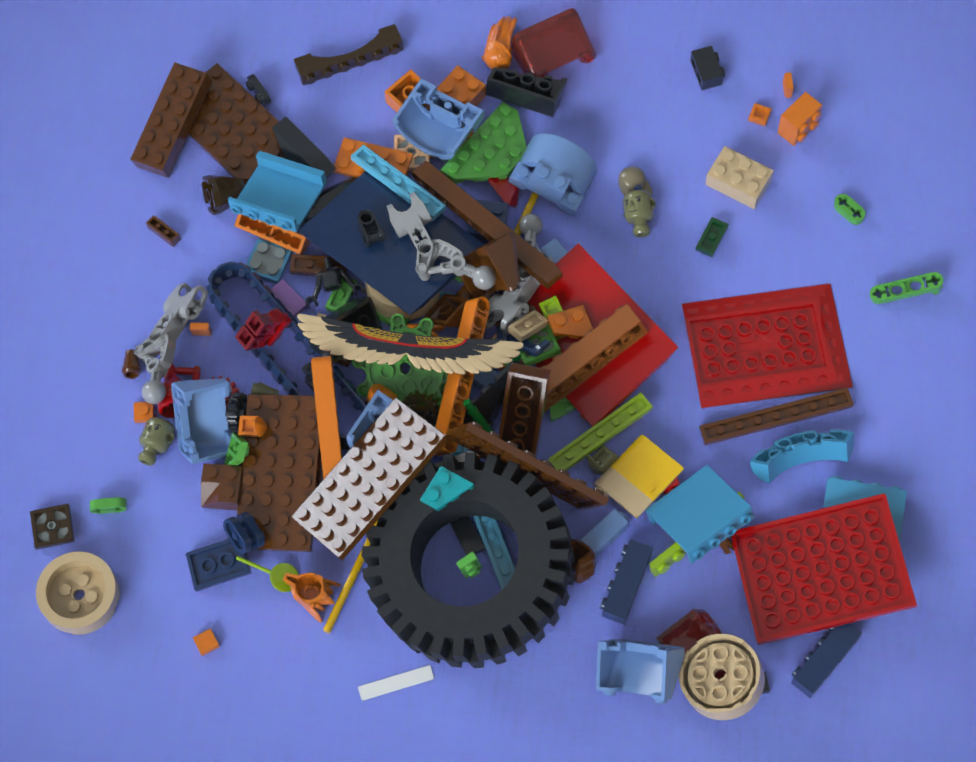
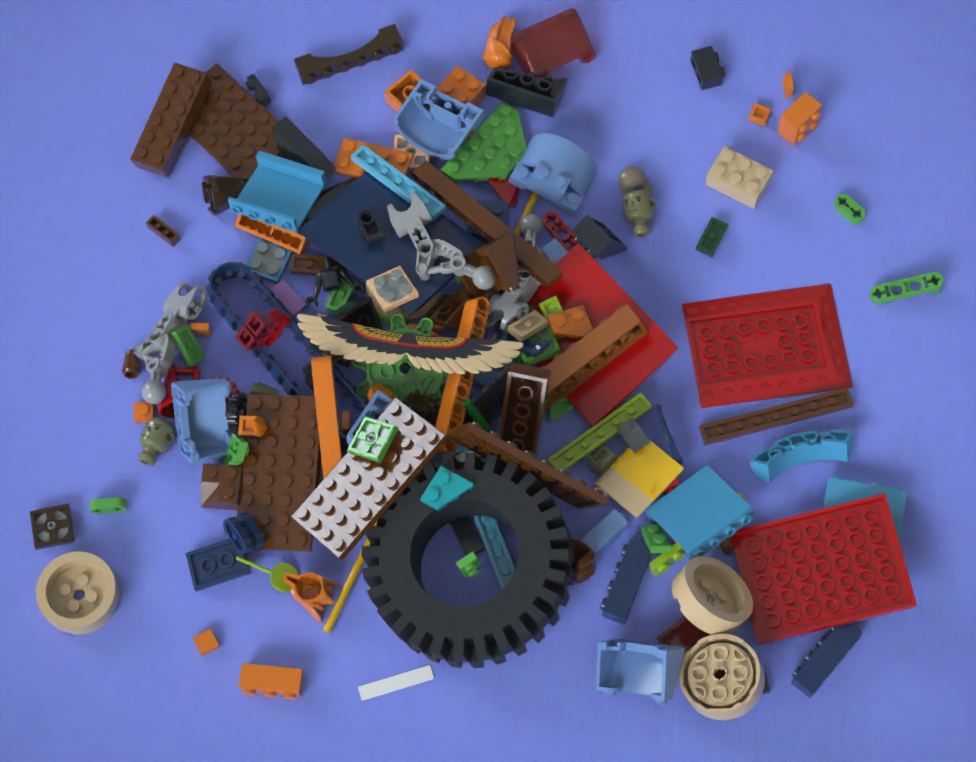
none -> bright green plate [170,324,205,367]
none -> orange brick [239,663,304,700]
none -> orange tile [341,411,352,436]
none -> piece [347,416,399,463]
none -> piece [366,266,419,312]
none -> red beam [543,212,582,252]
none -> black slope [572,215,628,259]
none -> dark grey slope [617,418,650,453]
none -> bright green plate [640,524,671,553]
none -> dark blue animal [656,404,683,465]
none -> tan brick [672,556,753,635]

